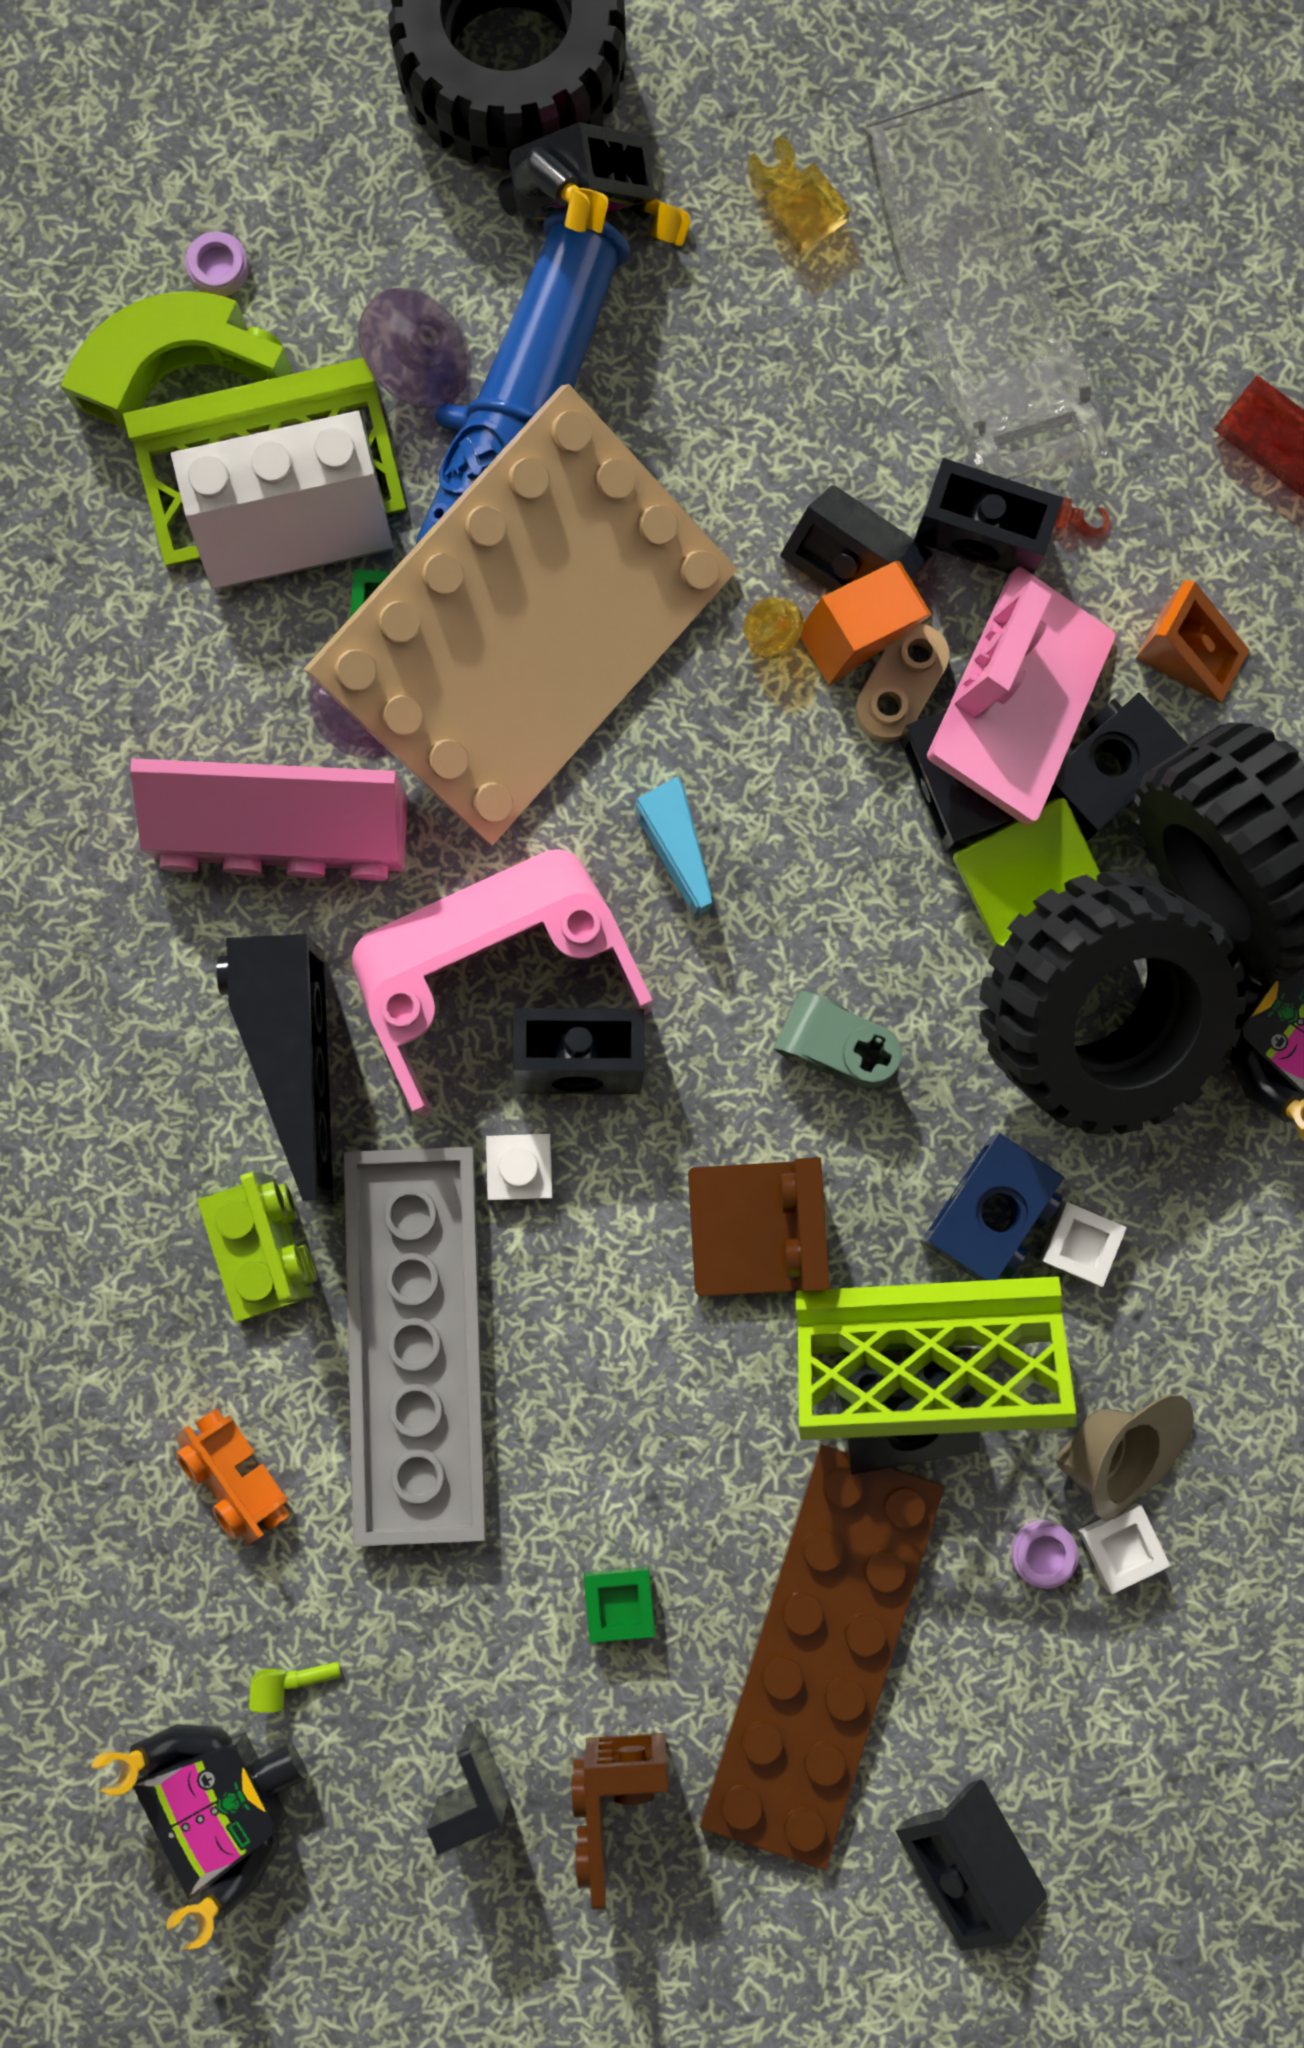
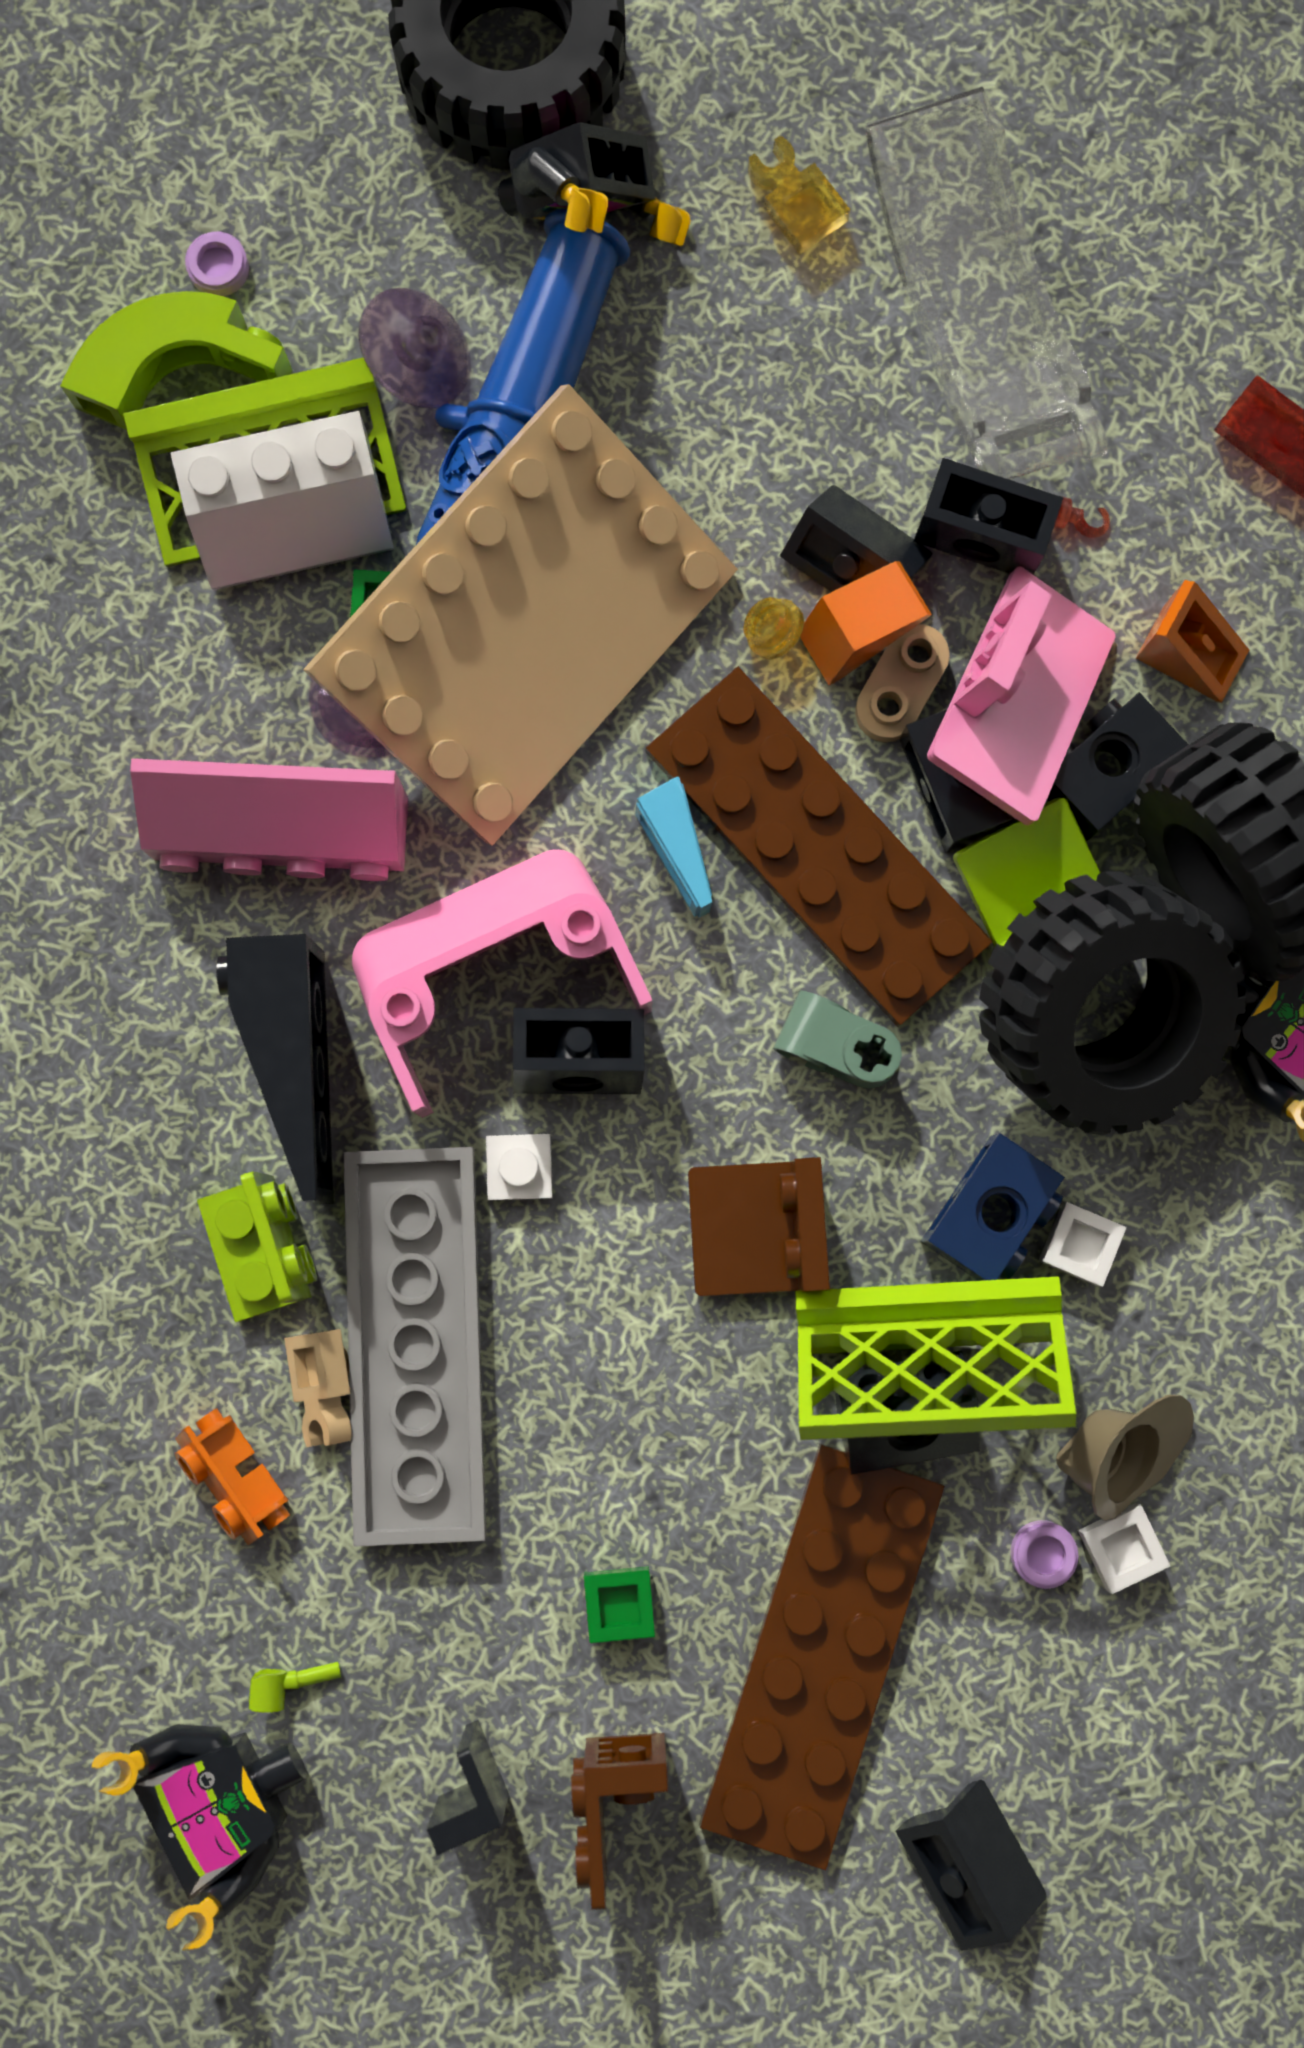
none -> tan plate [284,1329,352,1447]
none -> reddish brown plate [645,666,993,1027]

